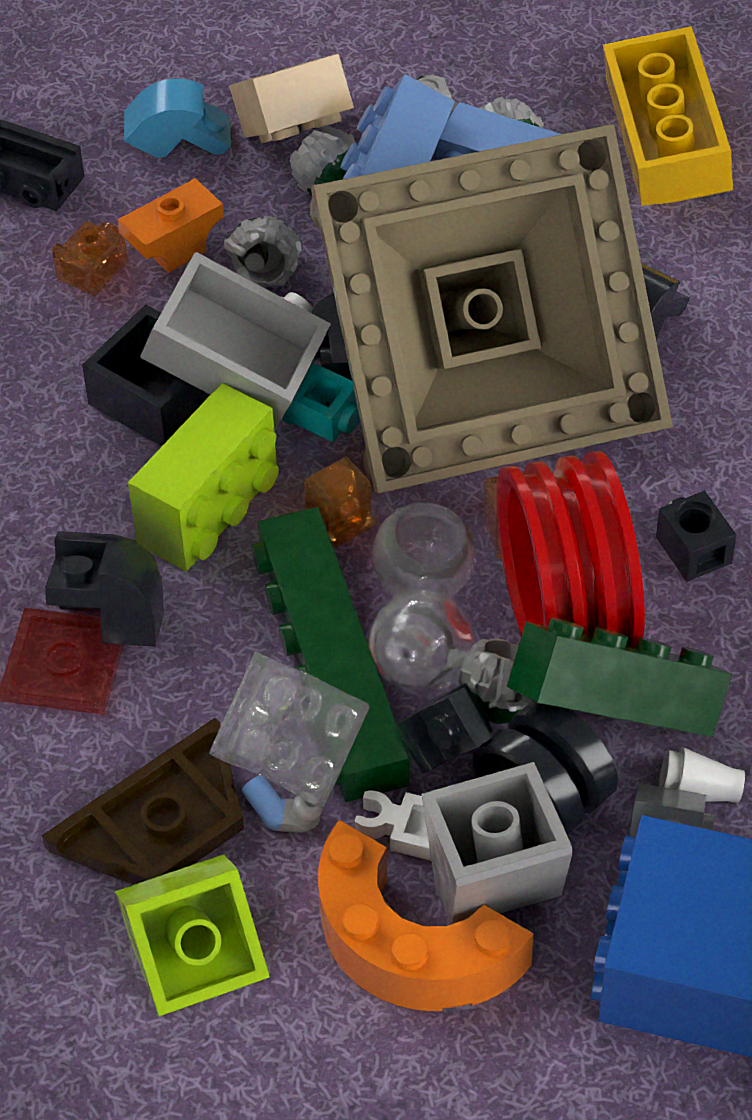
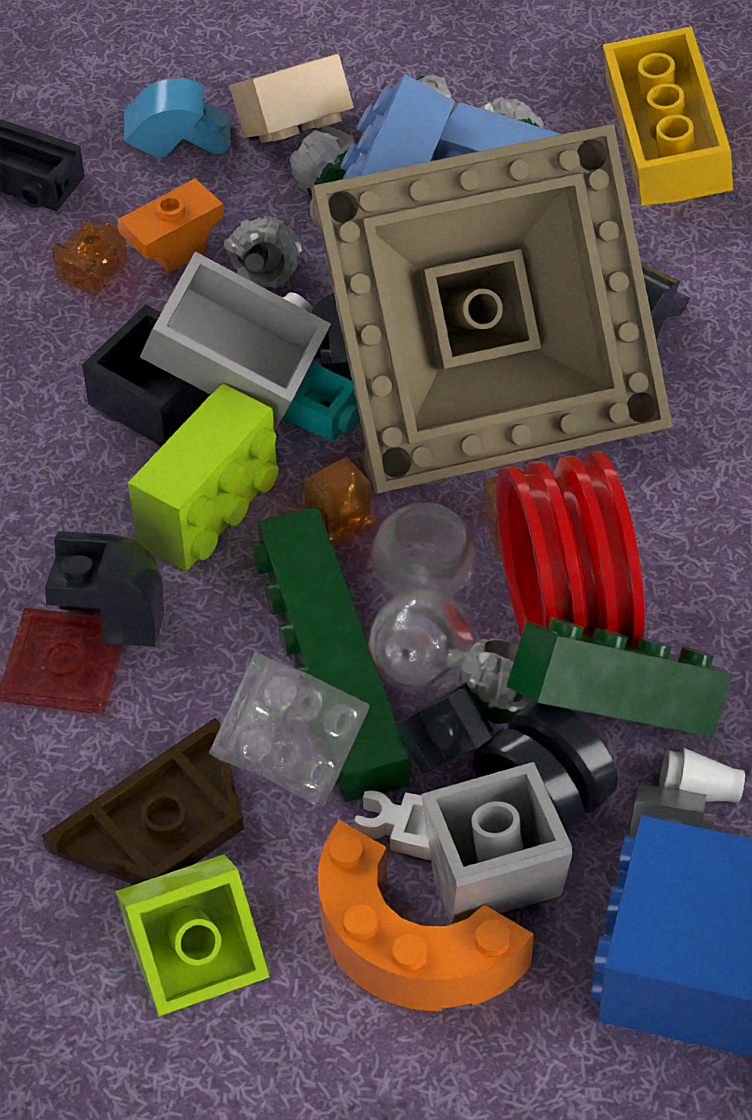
arm [241,775,323,833] -> none
black brick [656,490,736,582] -> none

